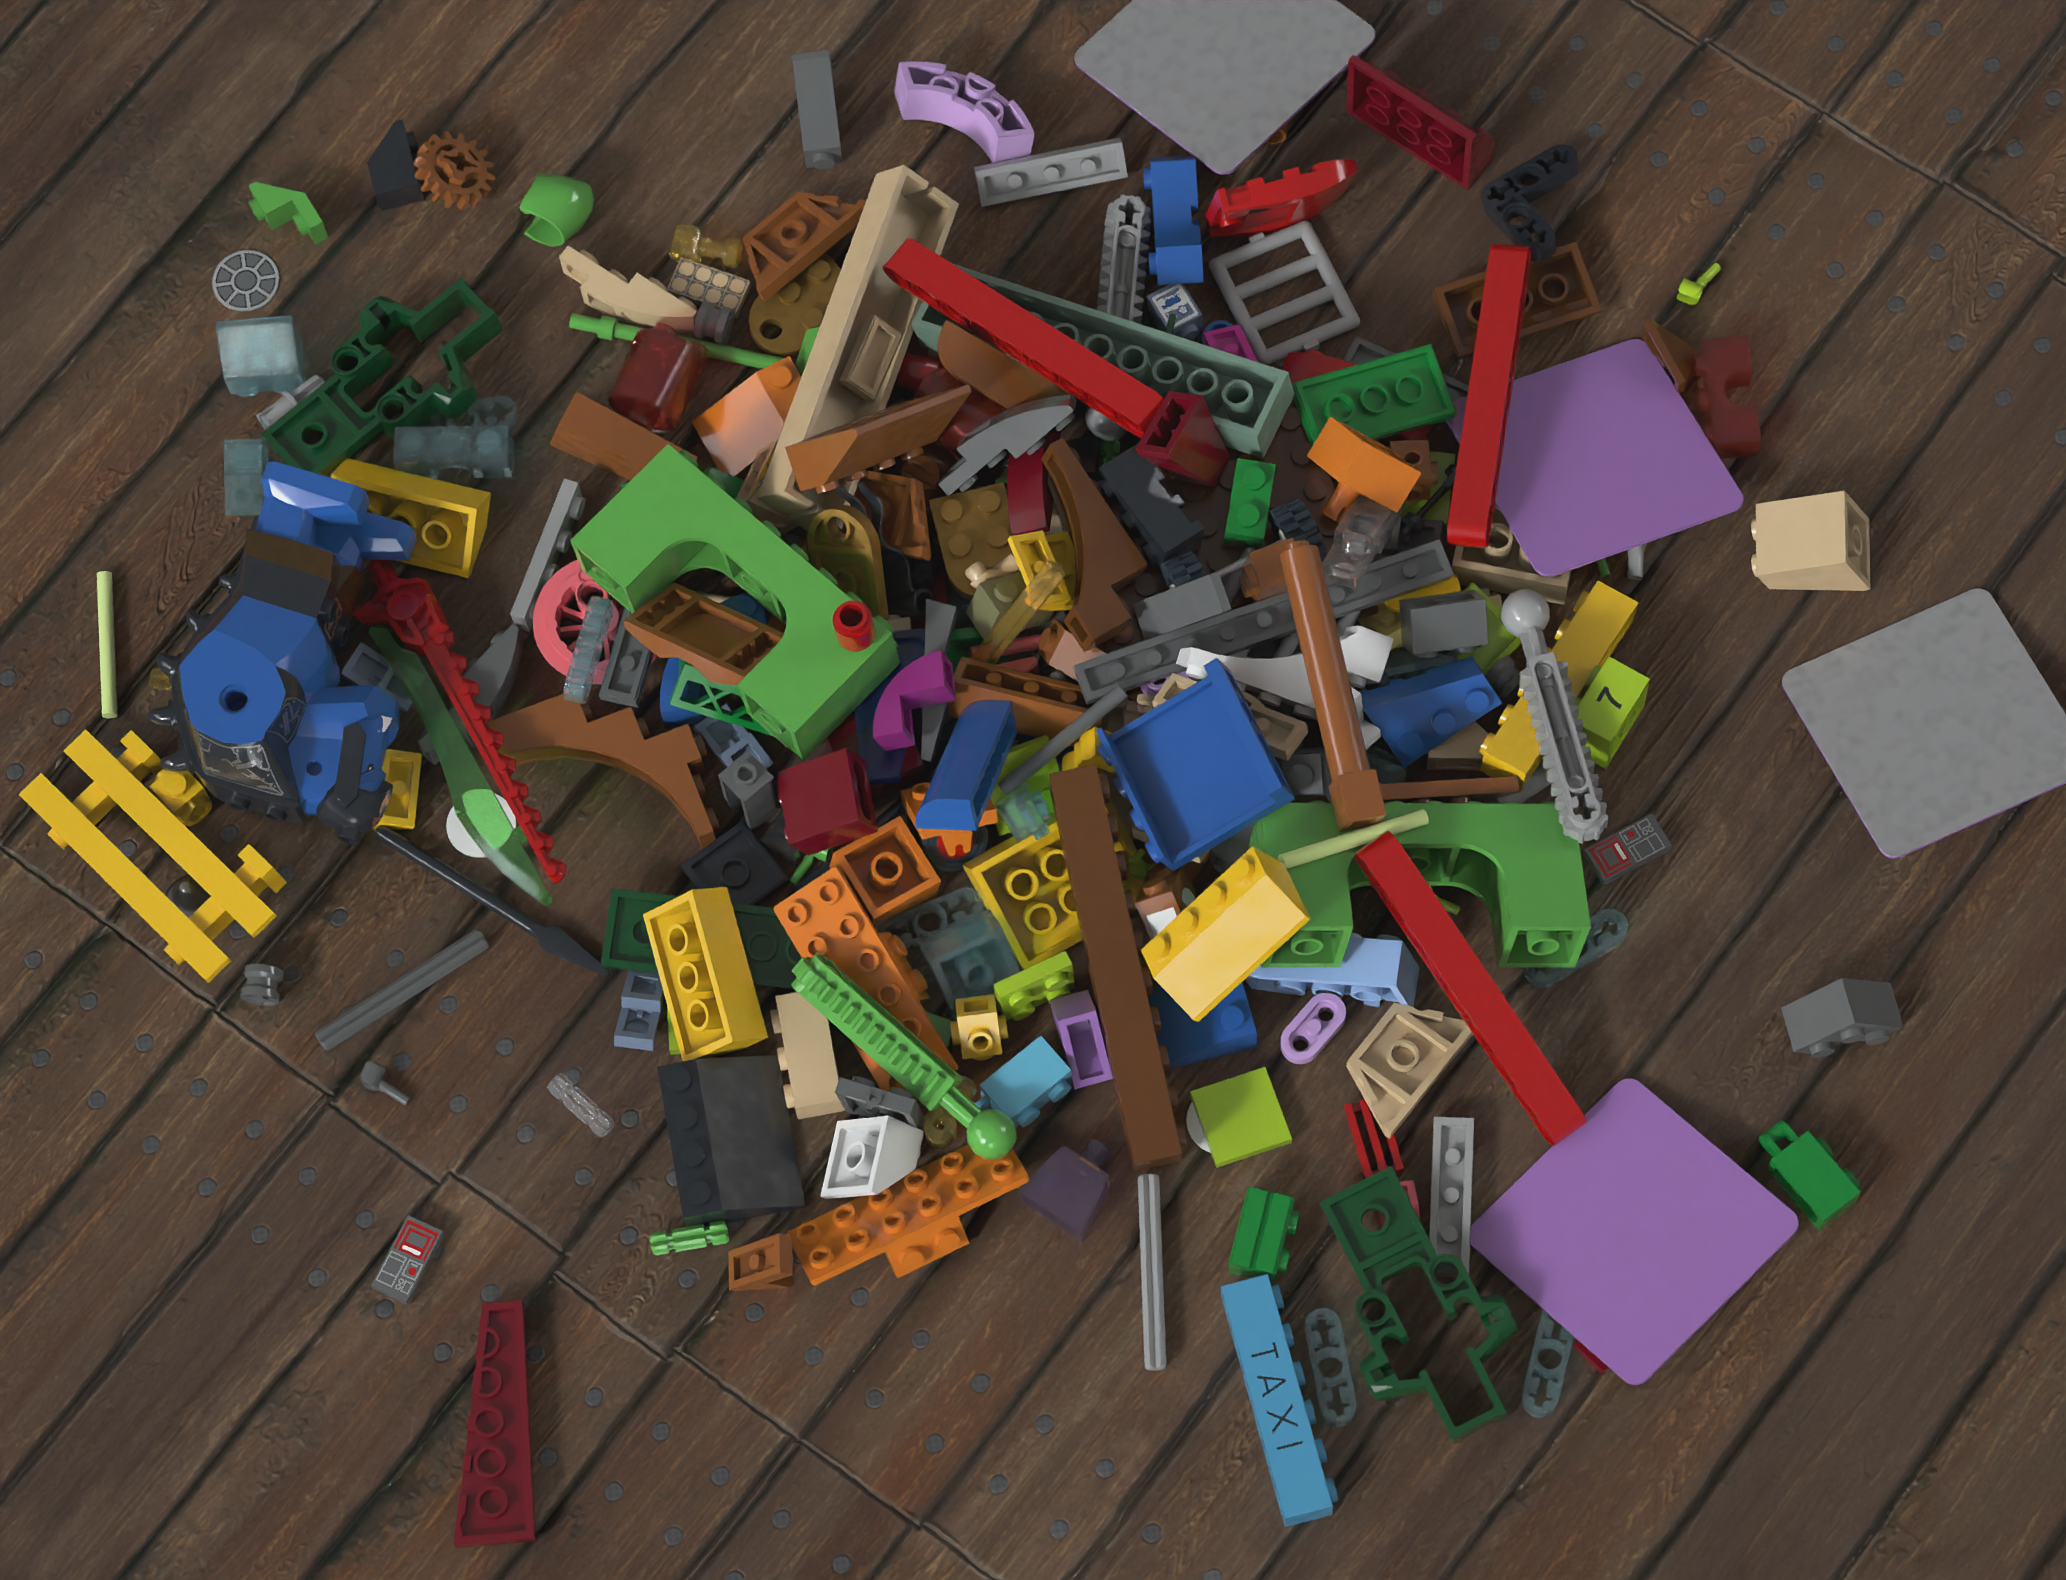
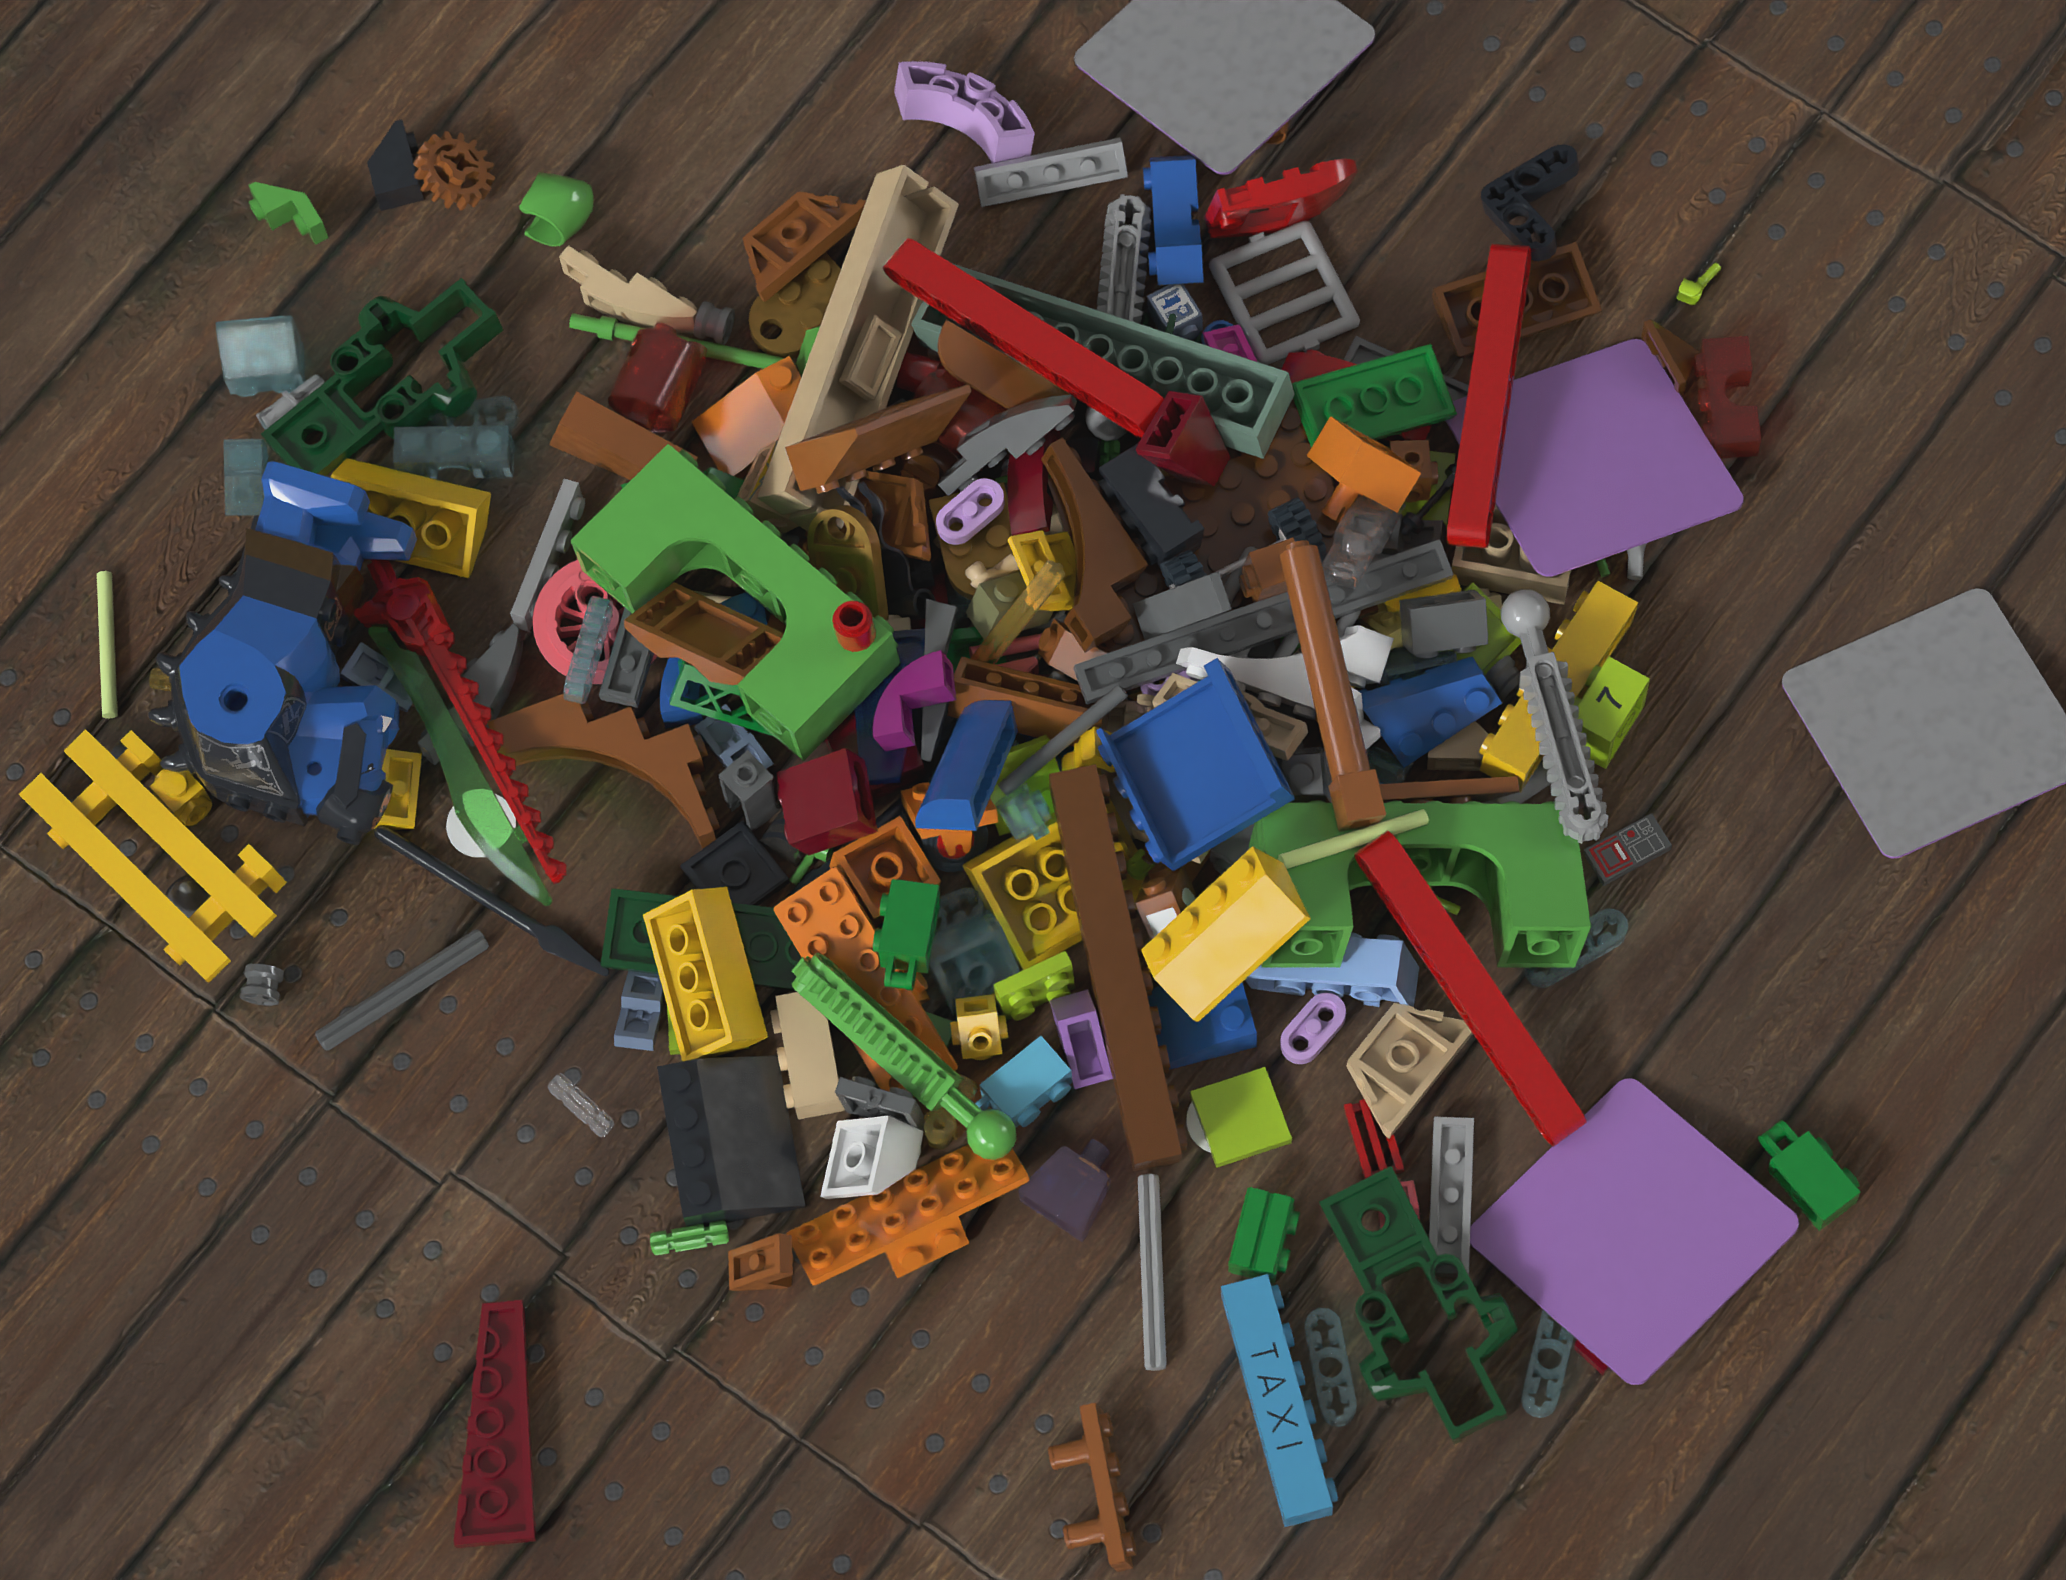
sticker [212,250,279,311] -> none
dark grey hand [361,1062,411,1106] -> none
dark grey tile [371,1215,445,1305] -> none
tan tile [667,258,751,318] -> none
clear yellow leg [669,224,743,268] -> none
dark grey slope [792,50,843,169] -> none
green brick [1223,458,1276,549] -> none
dark red slope [1346,55,1496,191] -> none
tan slope [1751,490,1870,591] -> none
dark grey brick [1781,978,1903,1058] -> none
none -> green brick [873,879,941,990]
none -> lavender plate [936,478,1005,545]
none -> dark orange plate [1048,1403,1137,1572]

